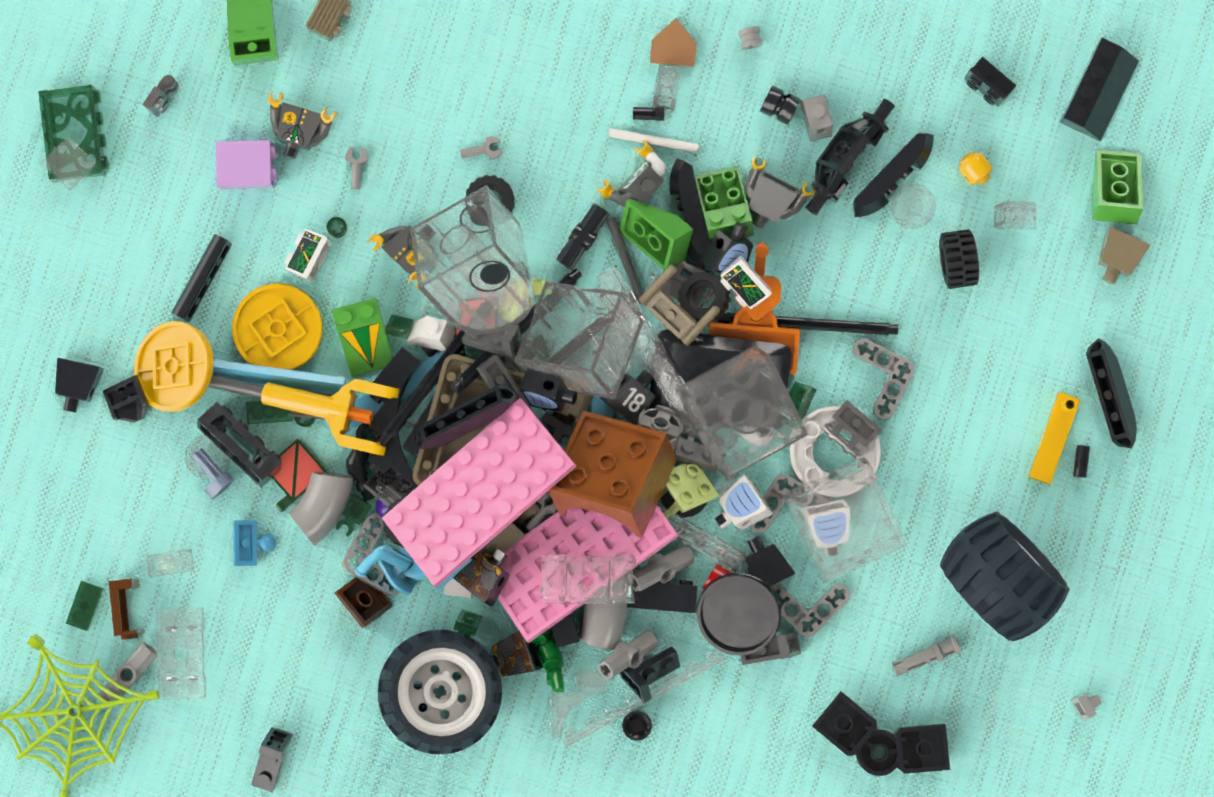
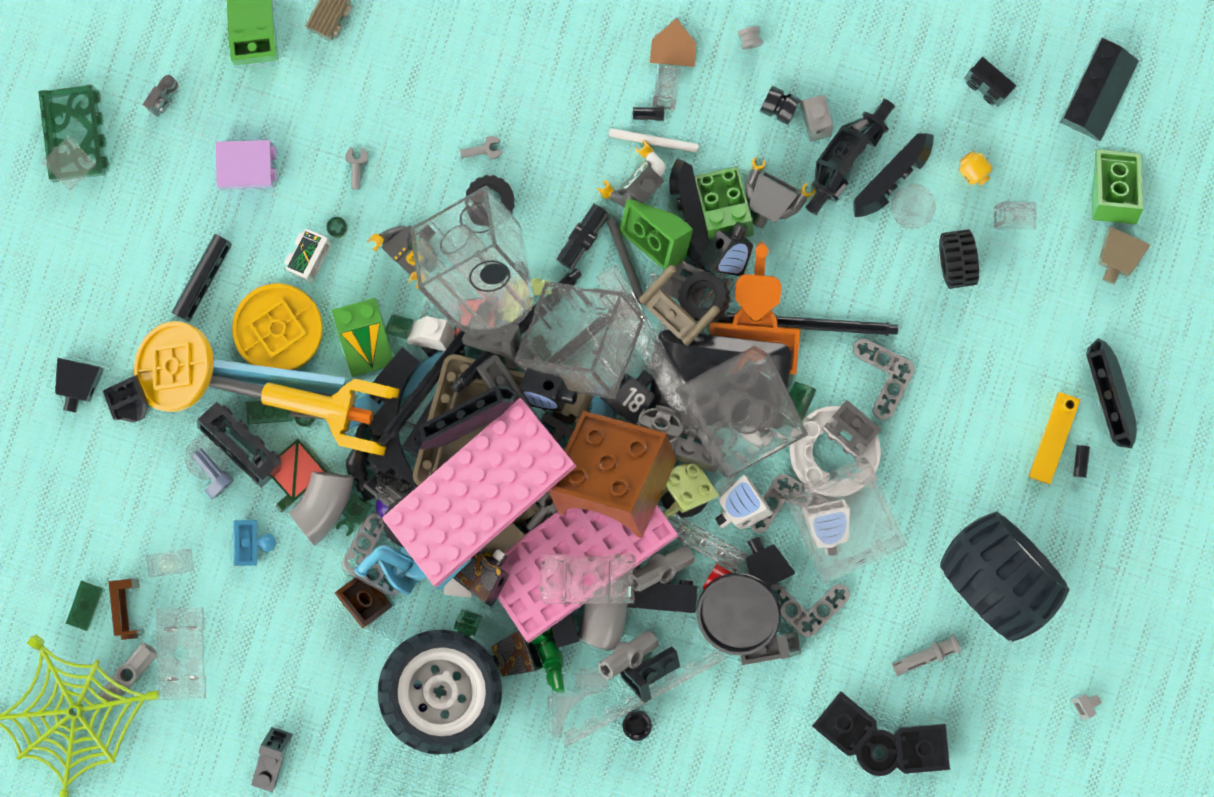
dark grey torso [268,91,337,159] -> none
slope [720,255,772,309] -> none

